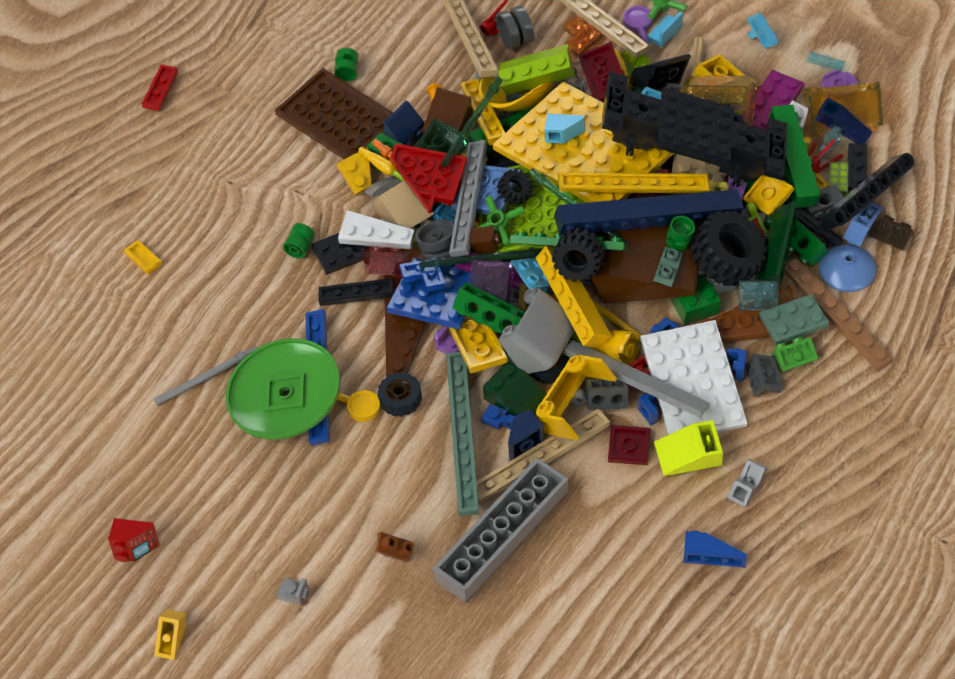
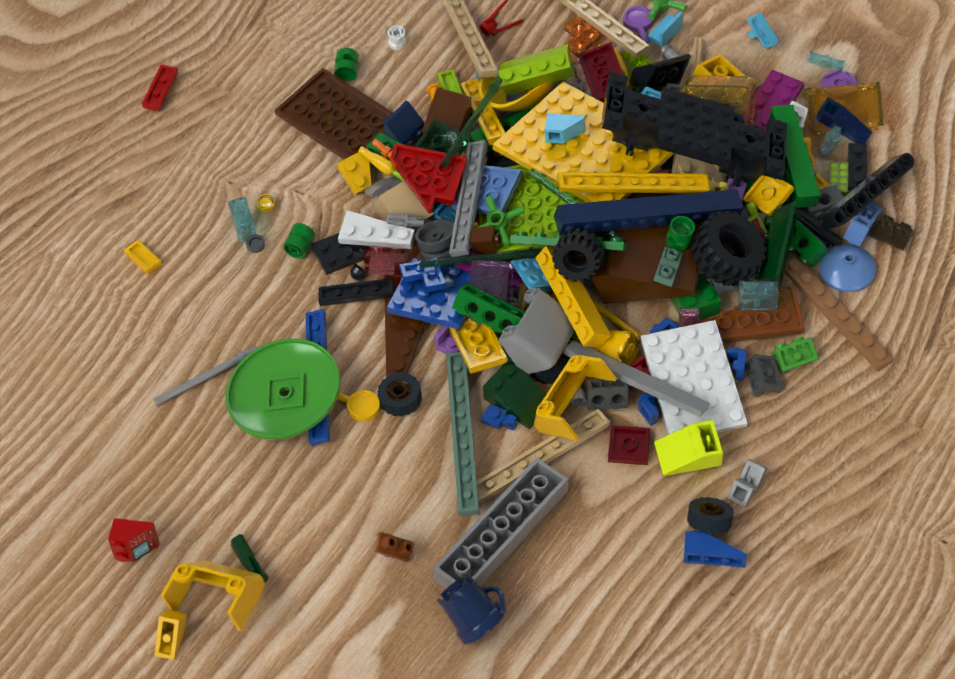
light grey bracket [277,578,310,606] -> none
dark grey wheel [496,5,534,50] -> none
black tyre [496,169,533,206] -> none
dark blue slope [508,409,544,461] -> none
sand green plate [759,294,829,345] -> none
red plant [808,139,843,173] -> none
none -> yellow windscreen [160,560,265,631]
none -> clear light blue brick [228,197,256,243]
none -> dark green piece [231,534,269,583]
none -> dark grey tile [246,234,265,253]
none -> yellow tile [256,194,275,213]
none -> black hinge [350,264,367,280]
none -> light grey axle [386,213,424,228]
none -> white wheel [388,26,406,50]
none -> lime tile [437,69,463,94]
none -> dark blue piece [437,575,506,644]
none -> light grey pin [660,44,681,59]
none -> clear pink plate [679,308,700,327]
none -> black wheel [687,497,734,534]

